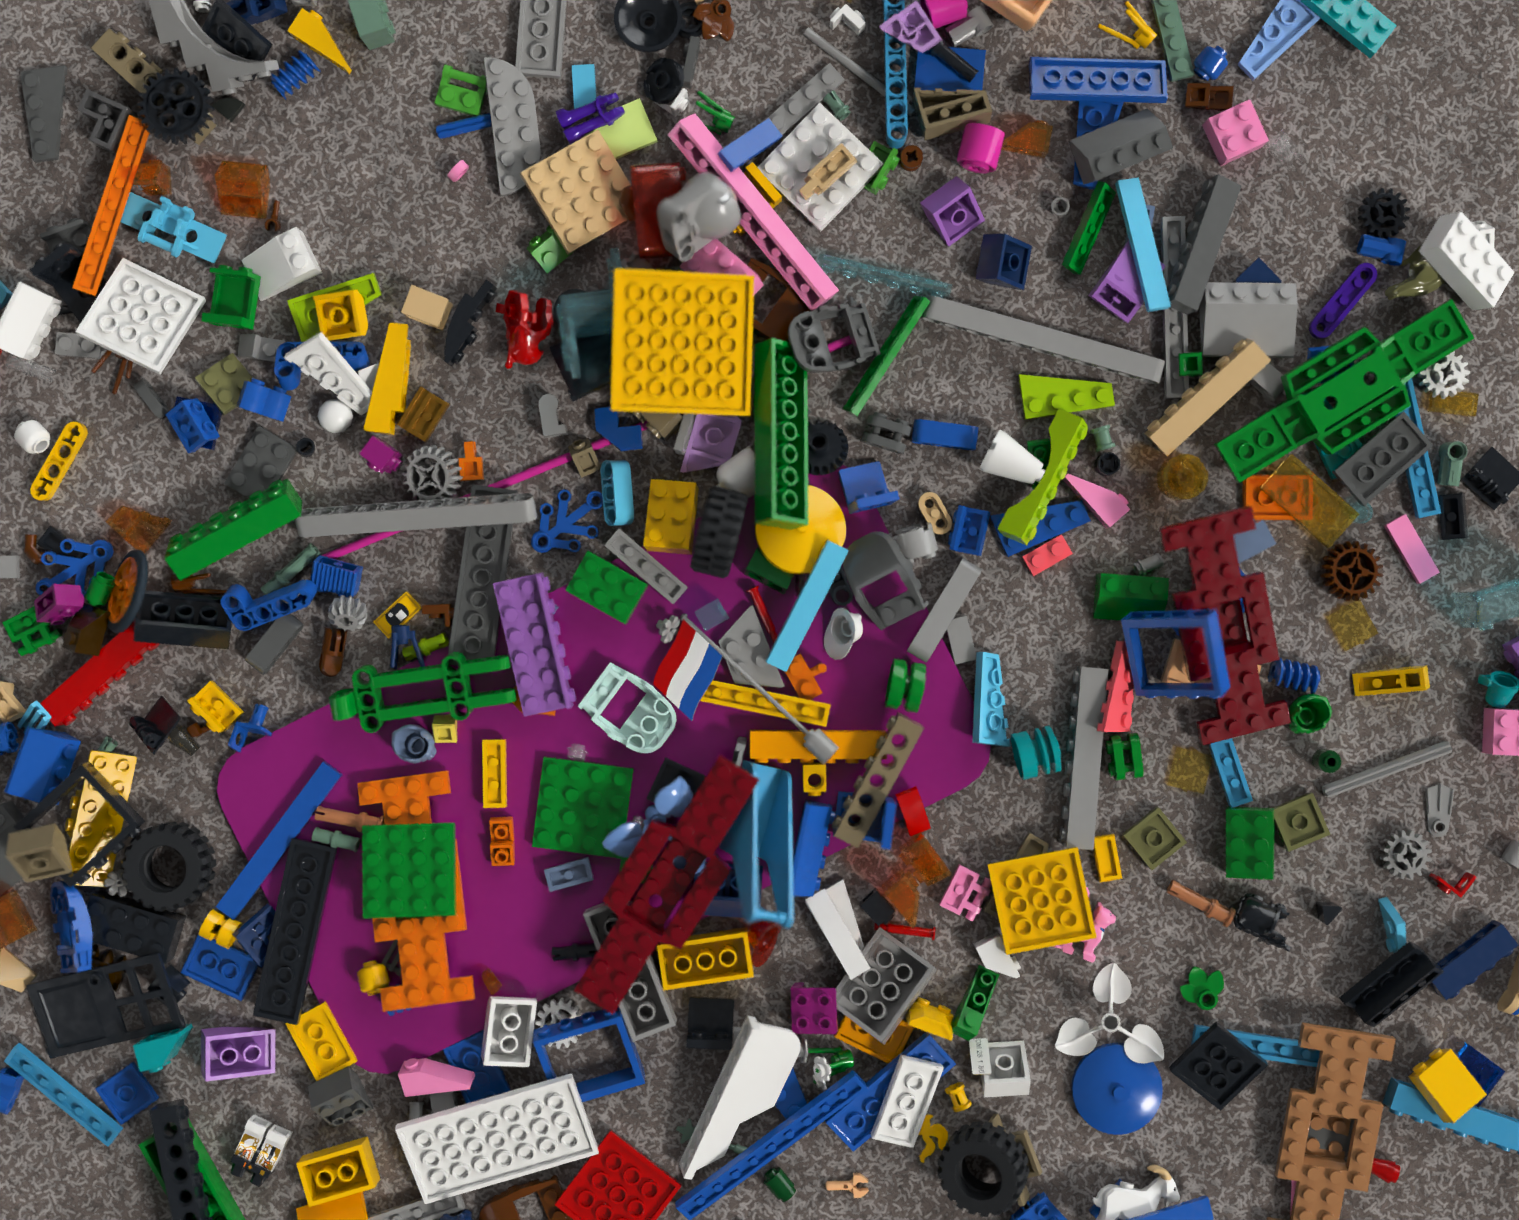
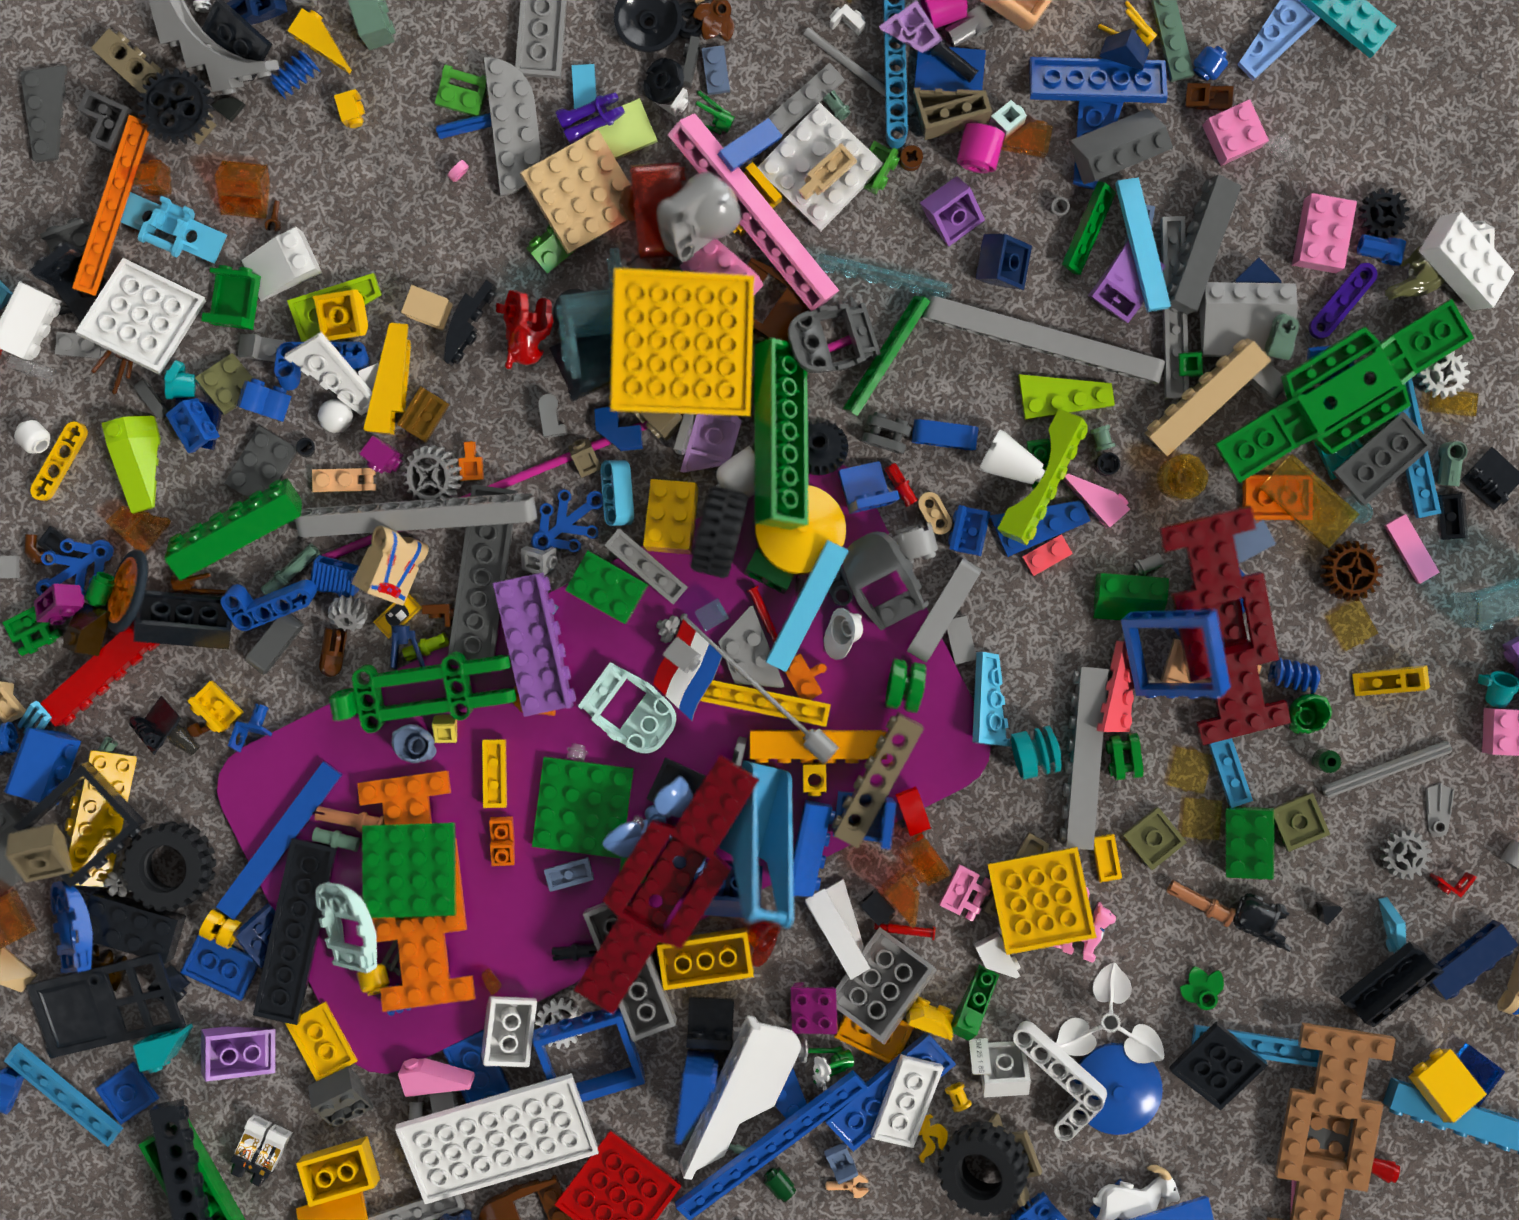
none -> lime wedge [101,416,160,514]
none -> teal piece [164,360,196,400]
none -> light nougat plate [312,468,376,492]
none -> light aqua slope [315,882,377,973]
none -> yellow brick [334,89,365,128]
none -> tan piece [351,526,429,606]
none -> light grey bracket [521,546,558,575]
none -> light grey brick [663,637,701,673]
none -> blue slope [675,1049,718,1144]
none -> sand blue plate [702,45,730,95]
none -> sand blue bracket [824,1142,859,1184]
none -> red axle [885,463,918,507]
none -> light aqua brick [989,100,1027,143]
none -> white beam [1013,1021,1107,1141]
none -> dark blue slope [1099,28,1150,70]
none -> clear yellow piece [1181,797,1222,841]
none -> sand green piece [1264,314,1299,360]
none -> bright pink brick [1292,193,1357,274]

